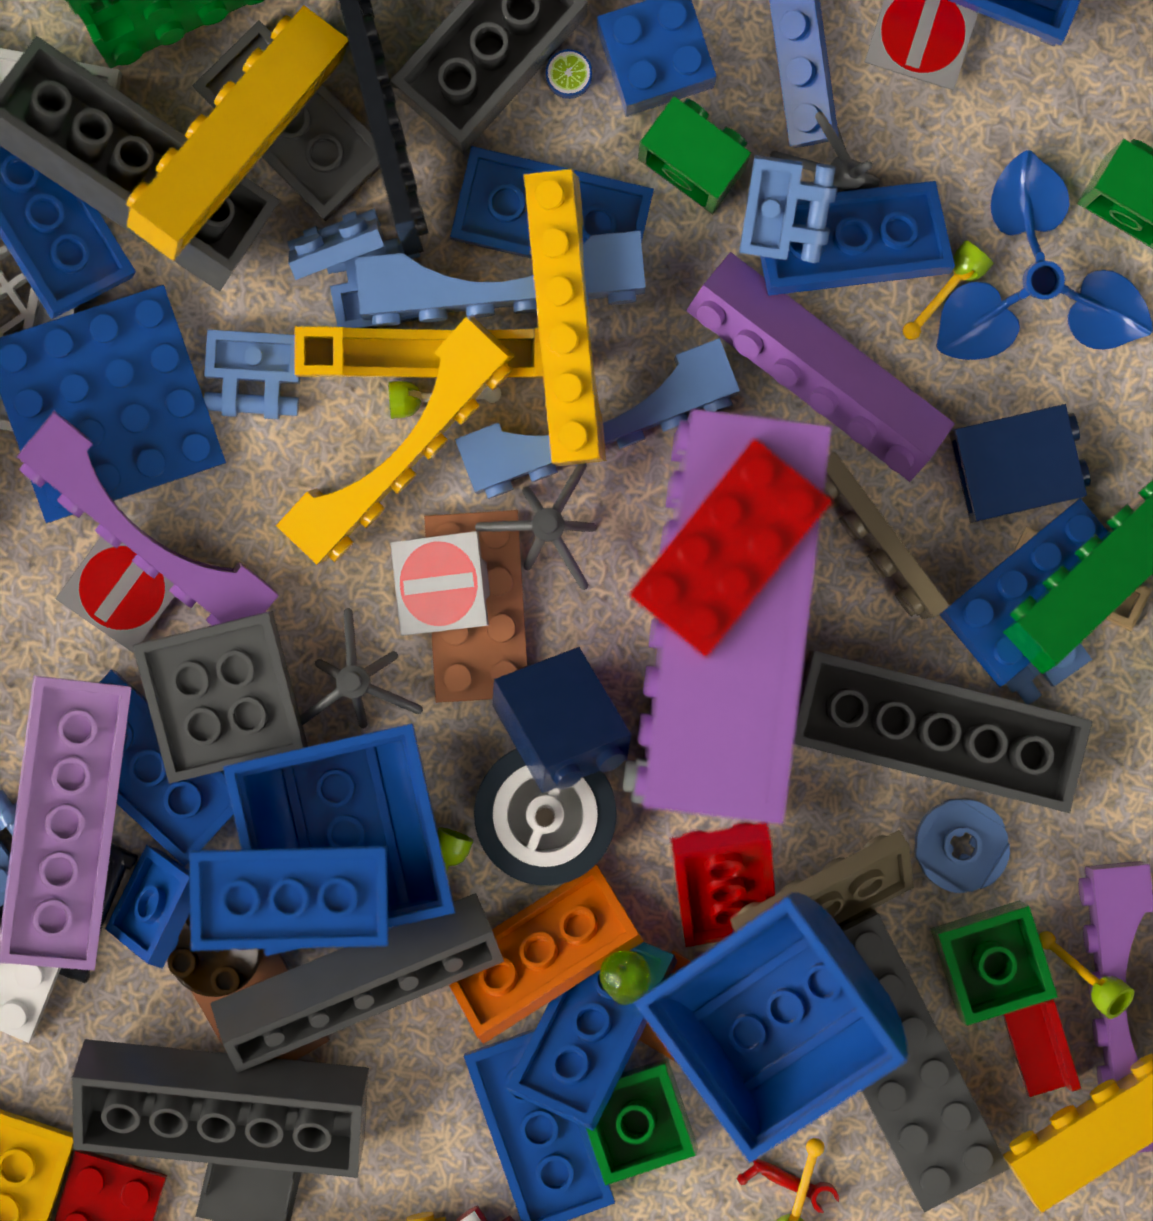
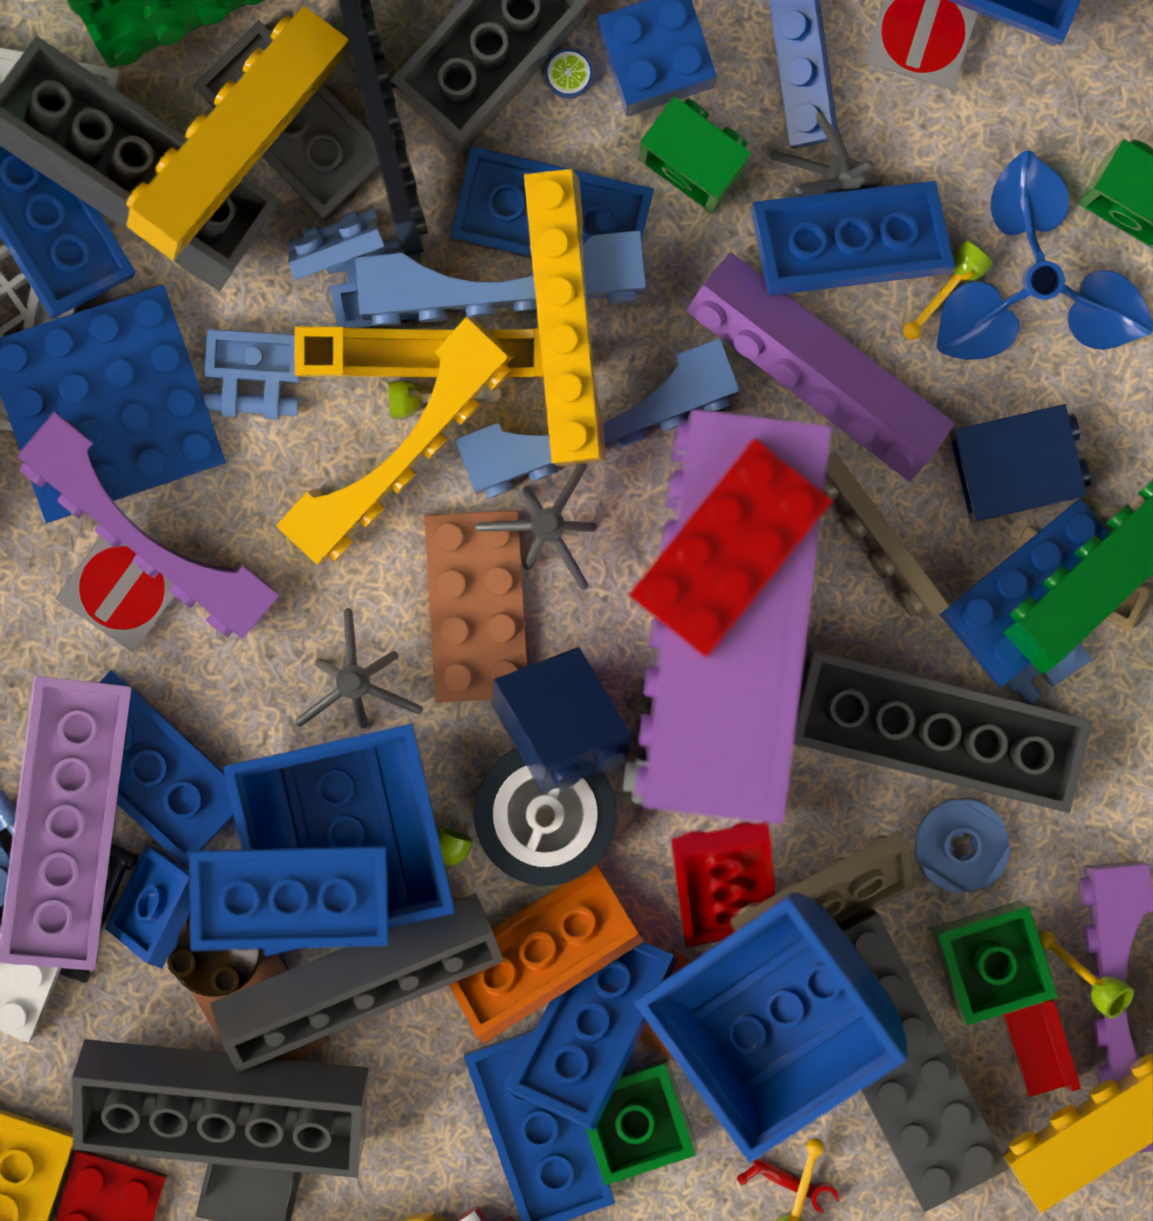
dark grey plate [133,610,308,783] -> none
piece [390,531,490,636] -> none
clear neon green piece [600,950,651,1005] -> none
medium blue plate [739,155,837,263] -> none

